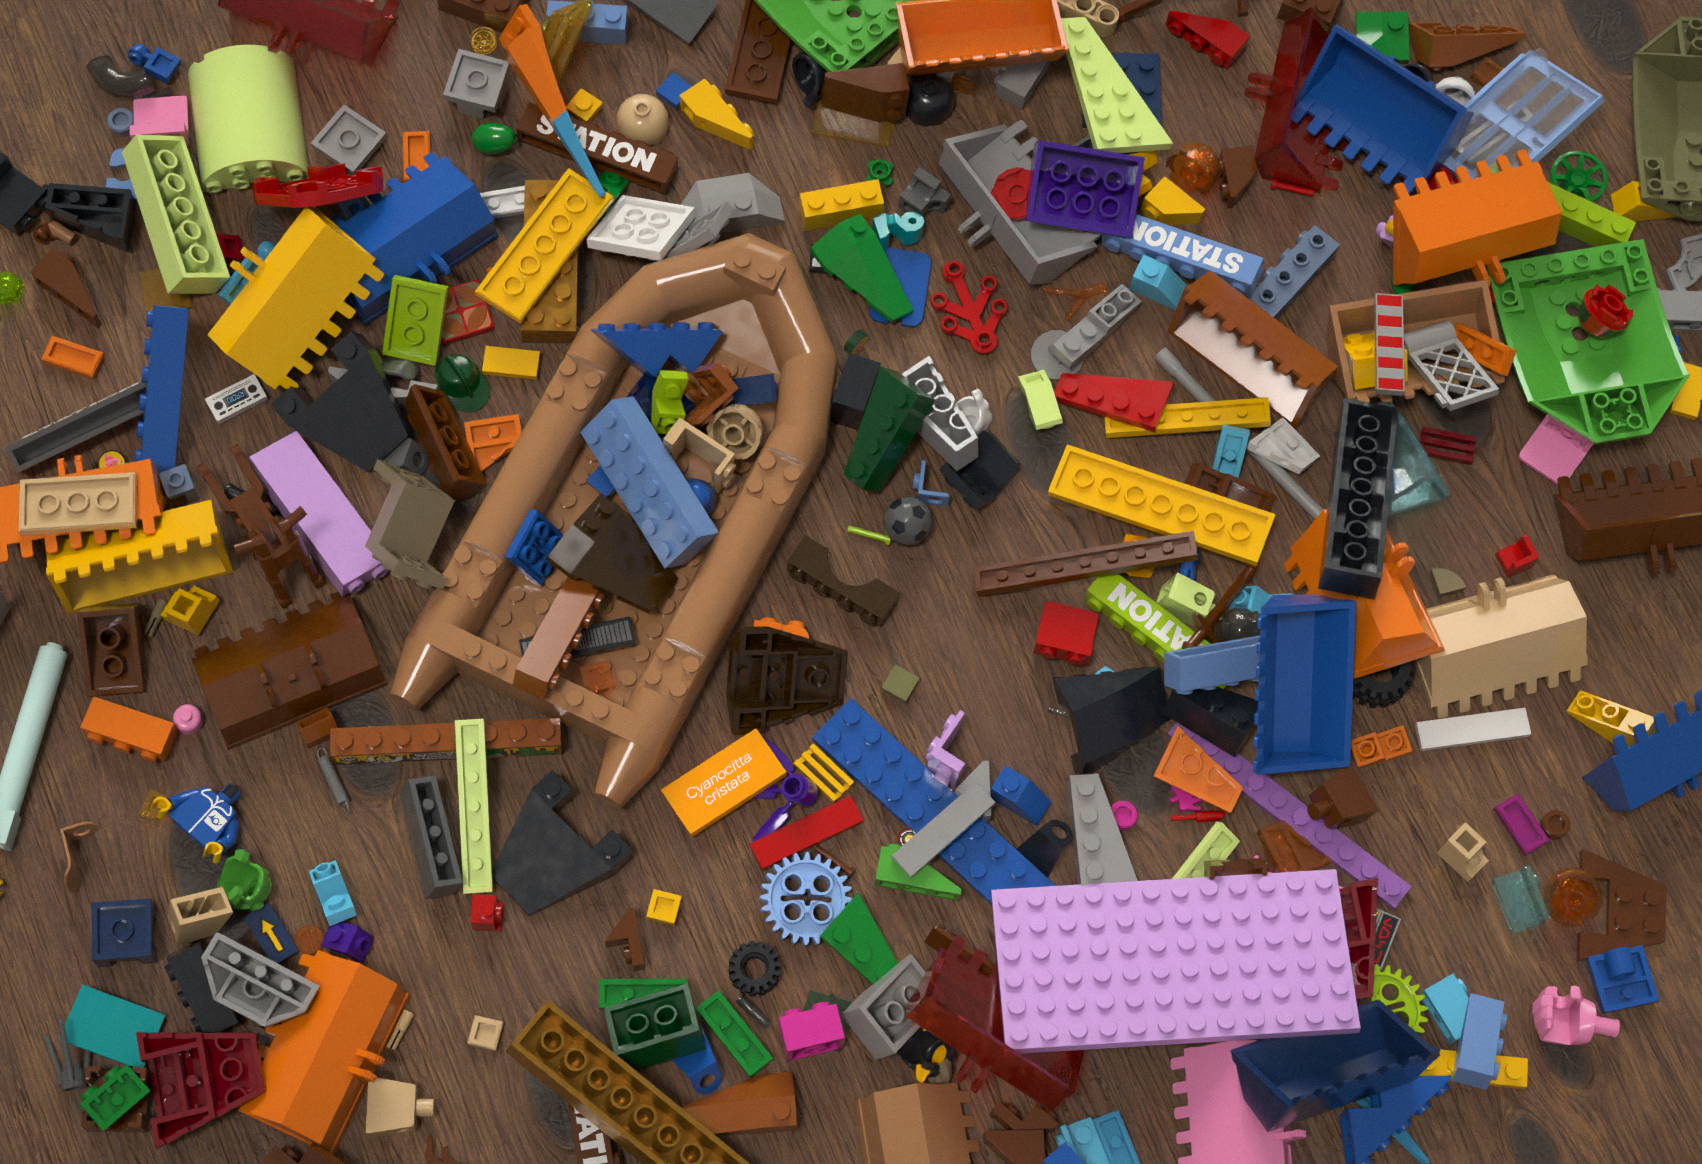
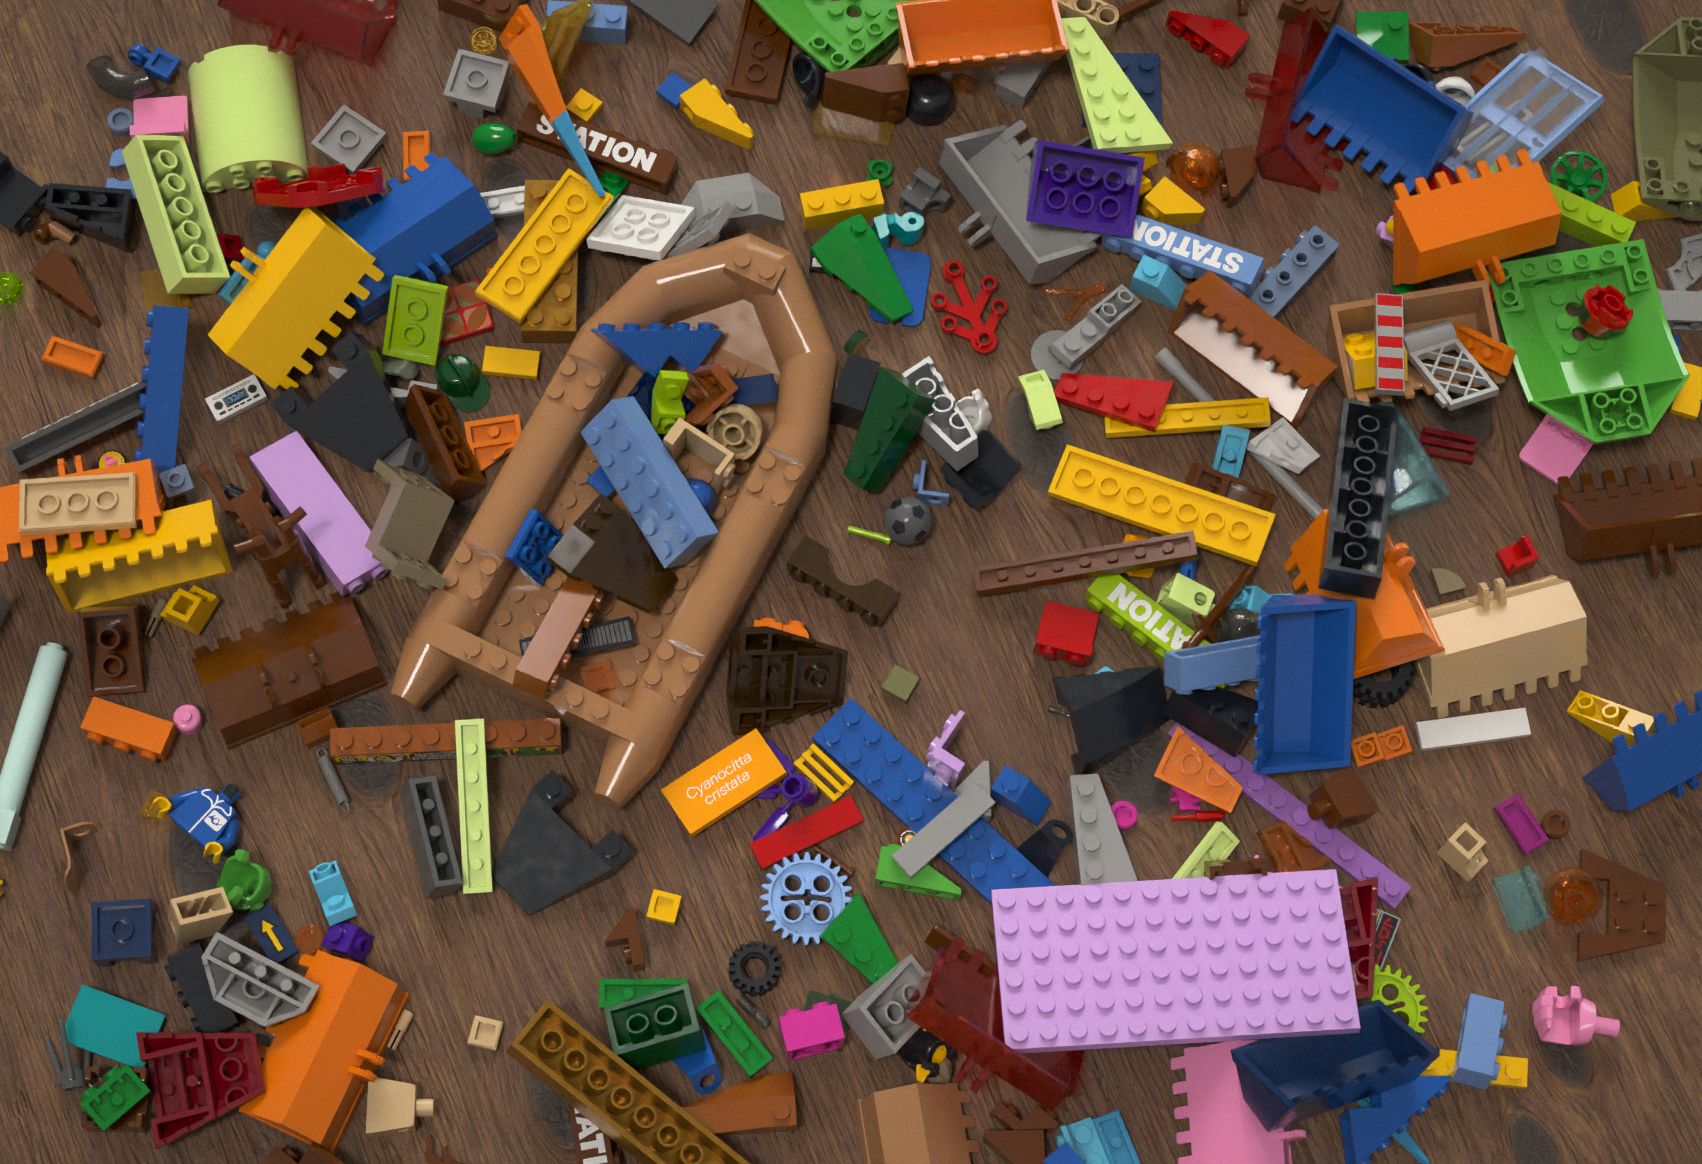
red brick [470,894,504,932] -> none
tan cylinder [616,94,669,147] -> none
red tile [991,167,1030,221] -> none
red piece [1270,179,1314,197] -> none
medium azure slope [1420,973,1469,1045] -> none
blue plate [1585,945,1659,1014] -> none

